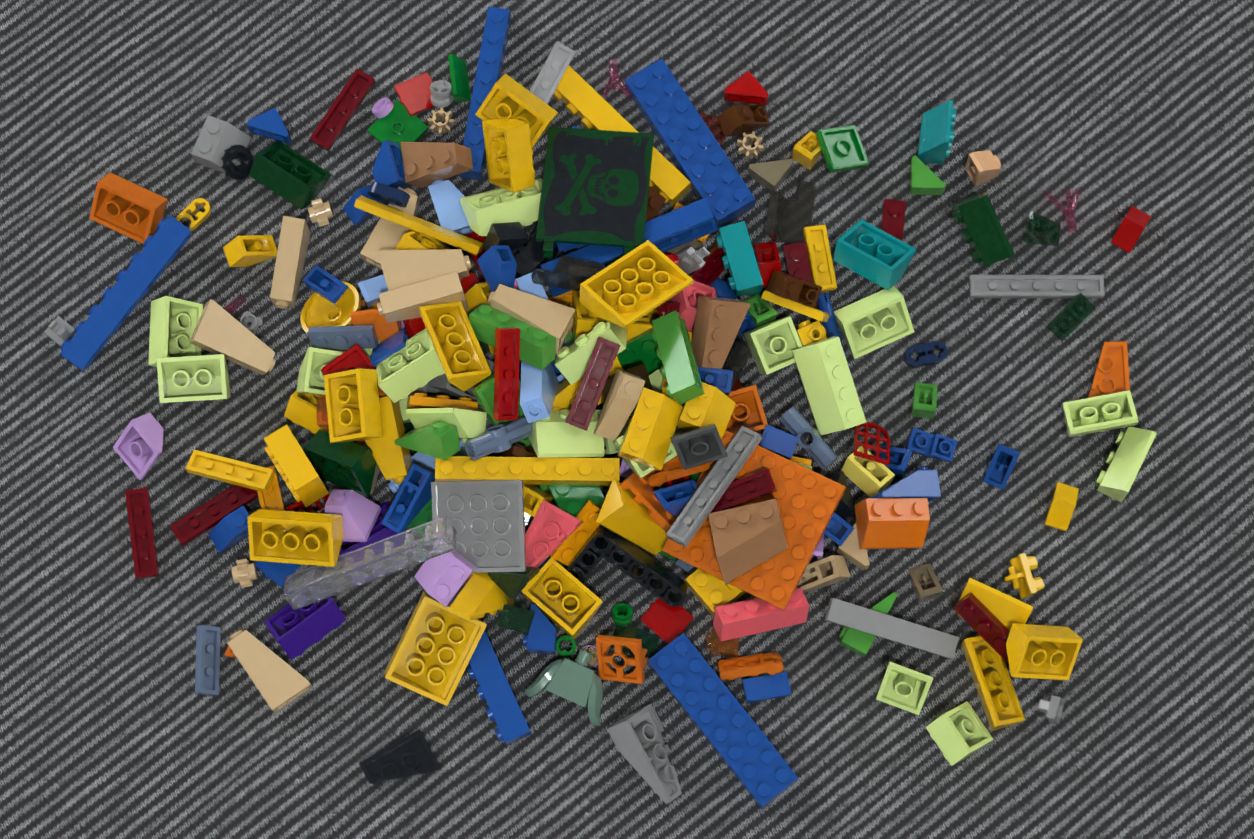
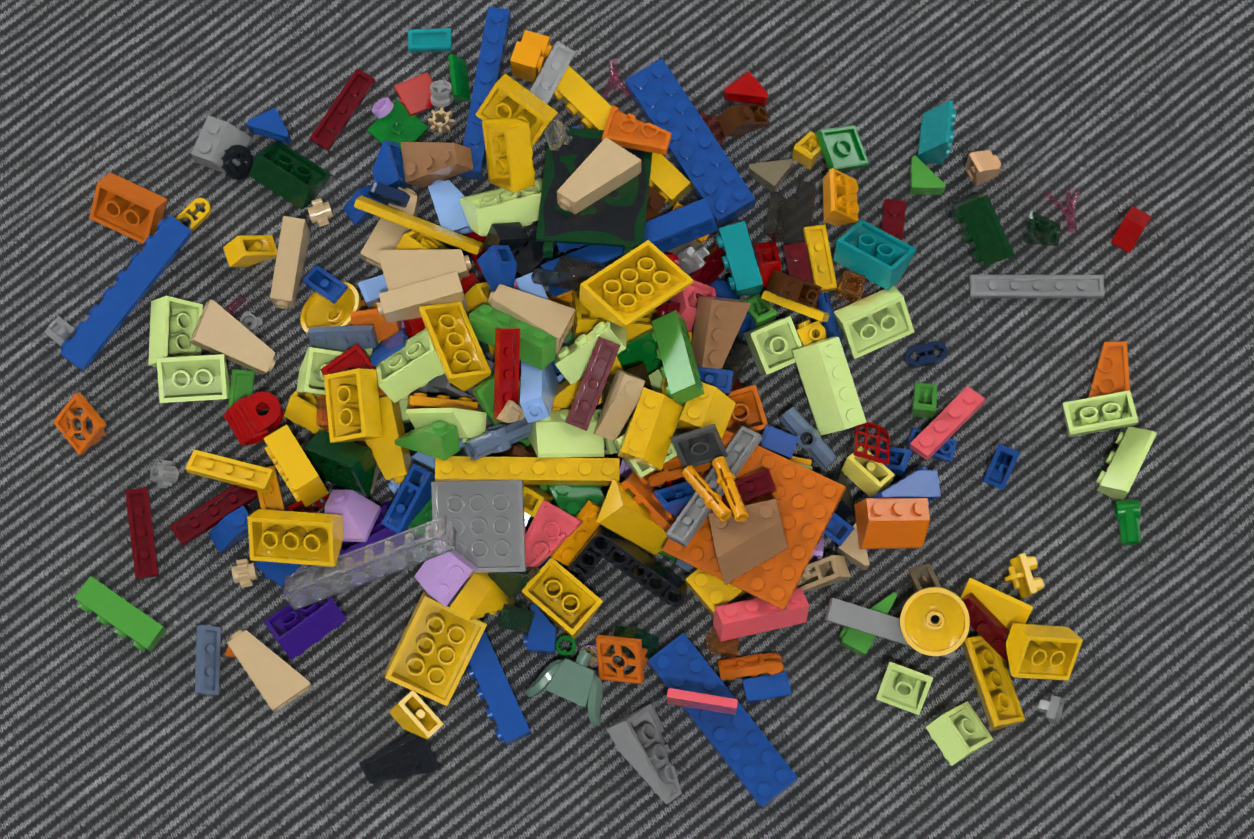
lavender slope [113,413,164,480] -> none
green bush [612,603,633,626] -> none
red piece [640,598,694,644] -> none
tan gear [737,131,764,160] -> none
yellow slope [1044,482,1079,532] -> none
clear green slope [1046,293,1096,342] -> none
none -> orange piece [53,392,107,455]
none -> bright green brick [74,576,167,652]
none -> light grey gear [150,460,179,488]
none -> red piece [223,392,284,447]
none -> bright green tile [228,369,255,409]
none -> yellow slope [389,690,443,739]
none -> teal tile [408,28,452,53]
none -> tan tile [496,400,525,423]
none -> light orange brick [510,30,553,83]
none -> clear tile [544,119,573,150]
none -> tan slope [557,138,641,214]
none -> orange wing [602,105,672,155]
none -> coral tile [667,688,738,715]
none -> light orange pin [681,466,732,522]
none -> light orange pin [712,456,749,522]
none -> light orange slope [823,168,859,227]
none -> clear orange brick [835,271,866,302]
none -> yellow dish [900,587,970,656]
none -> coral plate [910,386,985,461]
none -> green piece [1114,499,1141,546]

